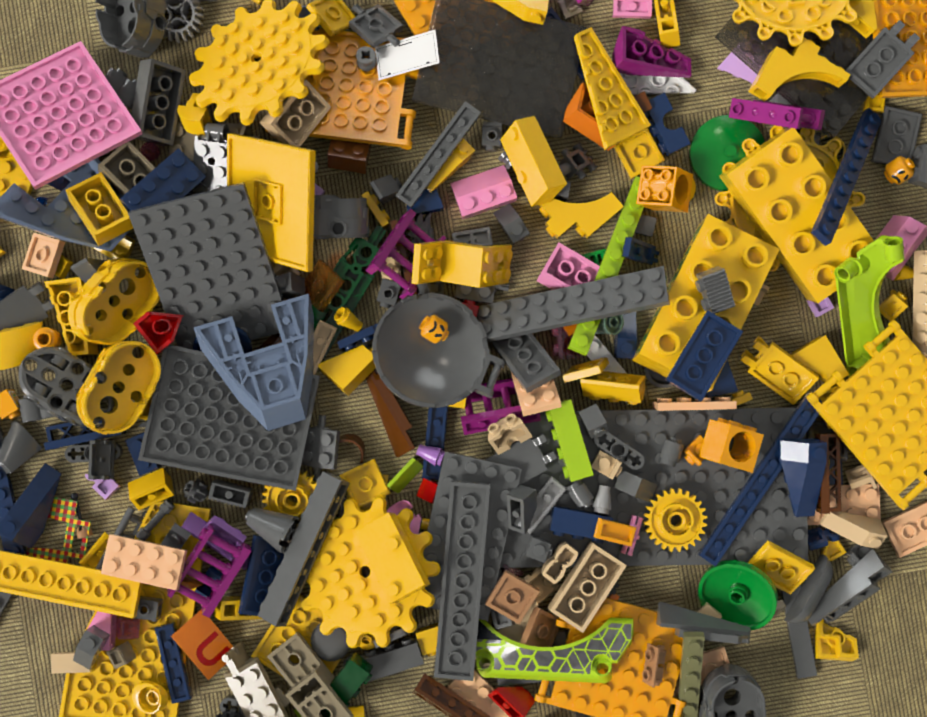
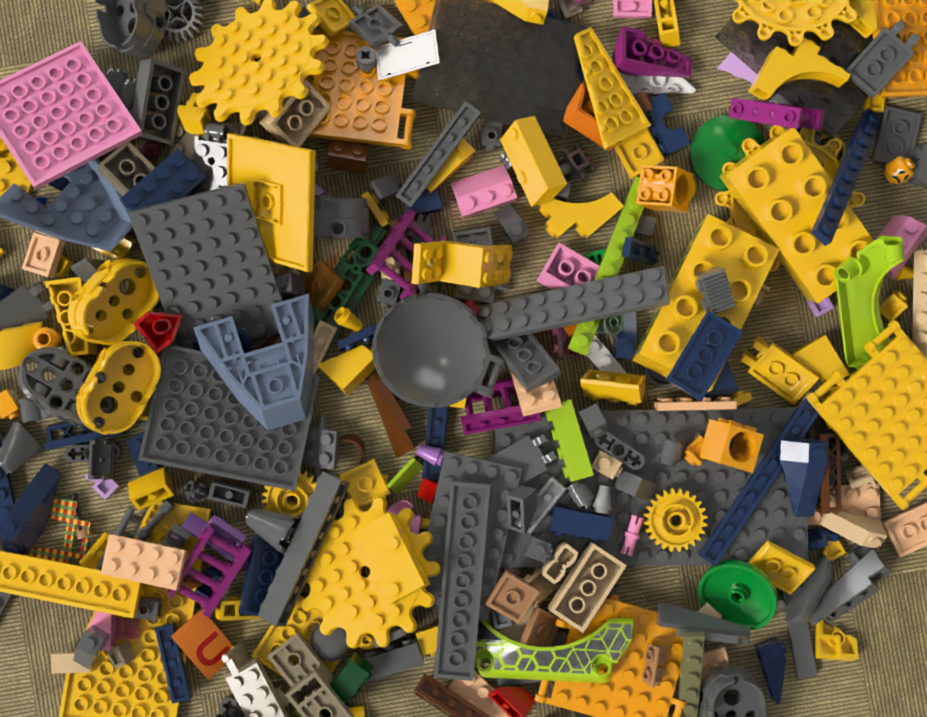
yellow brick [65,172,133,246] -> none
yellow hat [132,681,168,714] -> none
light orange head [419,315,449,344] -> none
tan cylinder [488,414,533,455] -> none
yellow tile [562,357,609,383] -> none
light orange tile [593,518,637,547] -> none
none -> clear blue slope [754,637,787,704]

